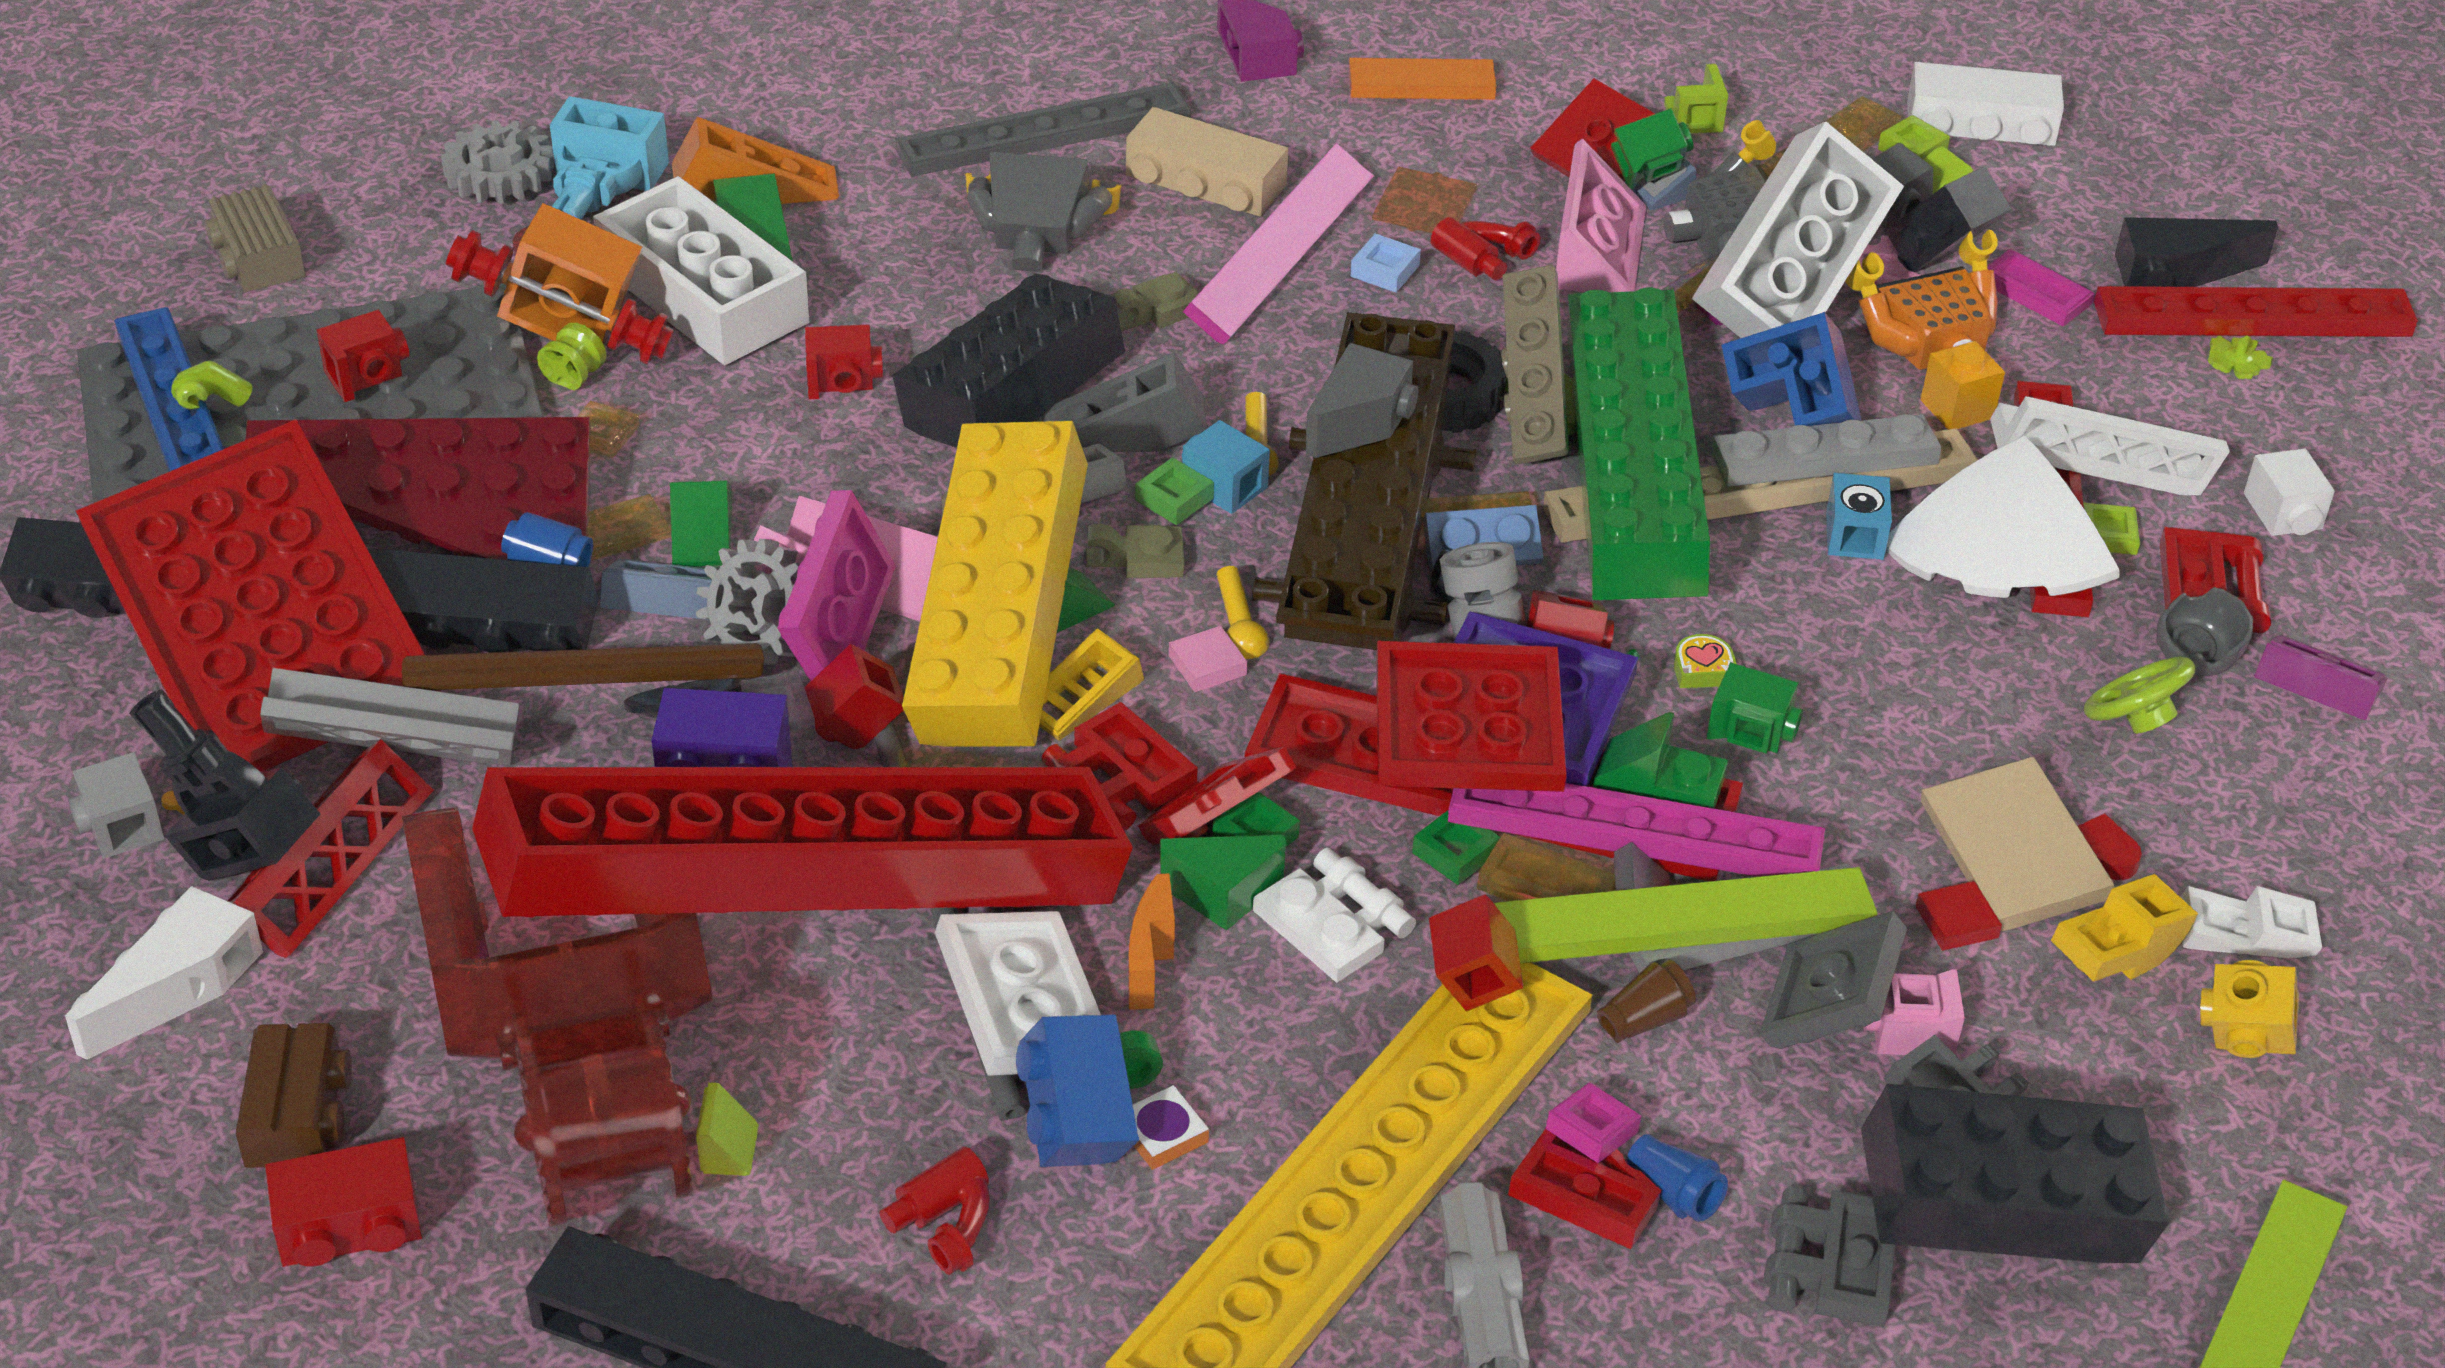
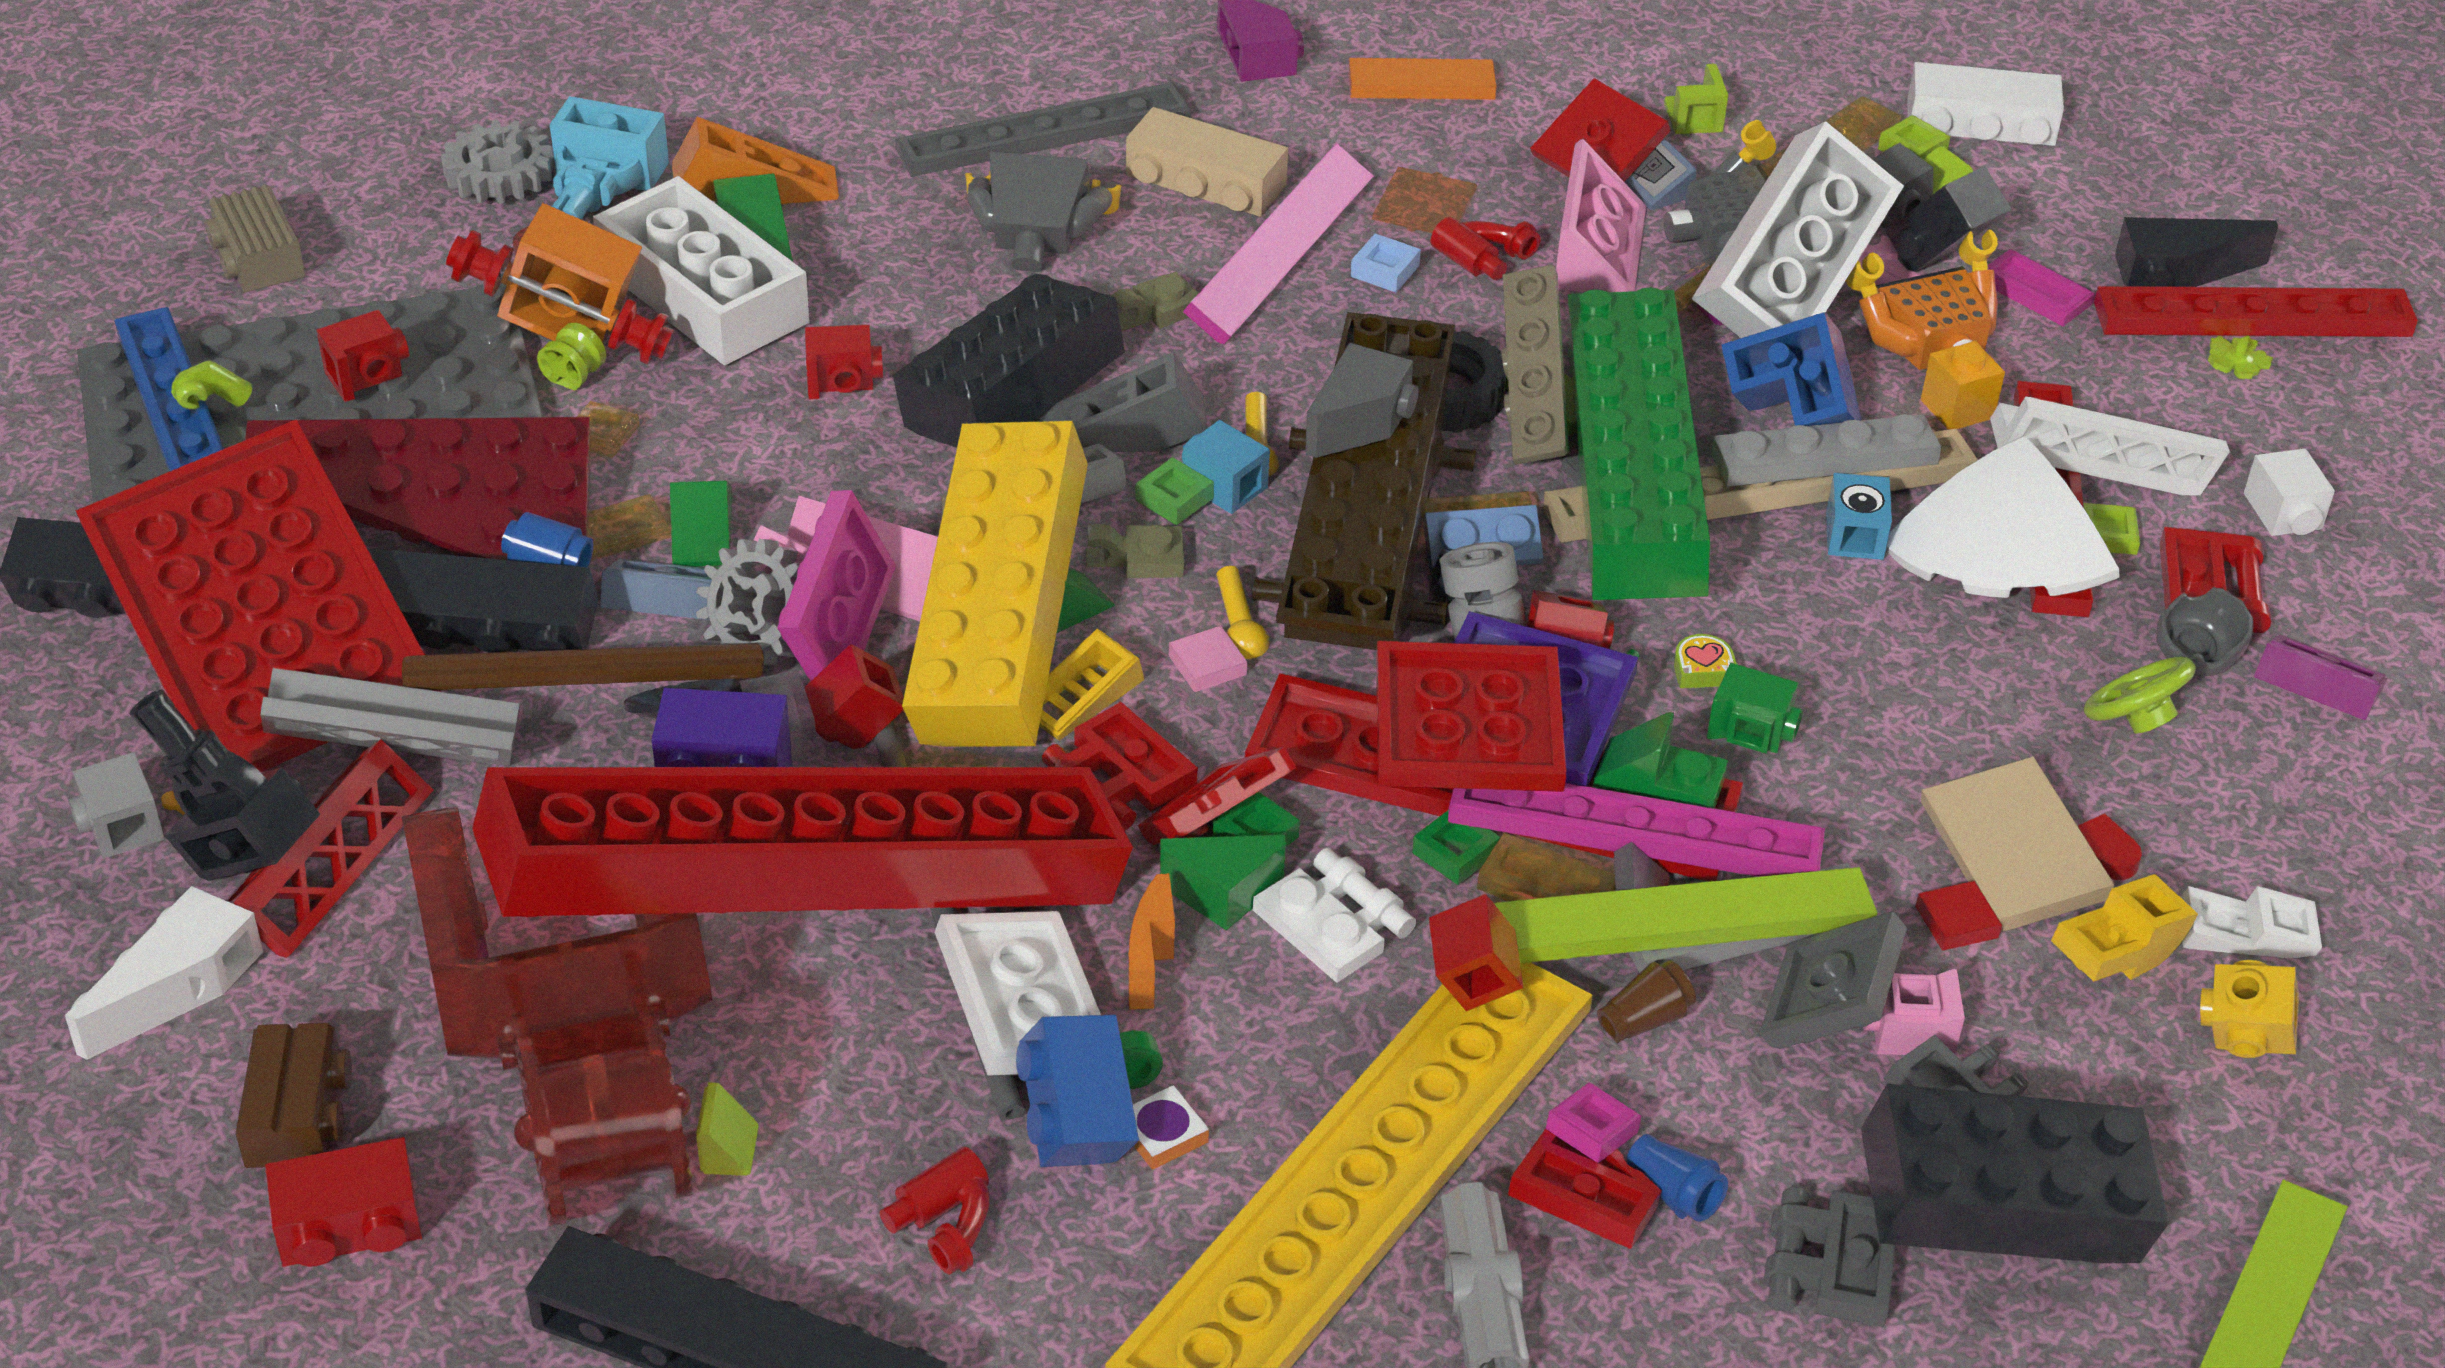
green window [1611,108,1694,190] -> none

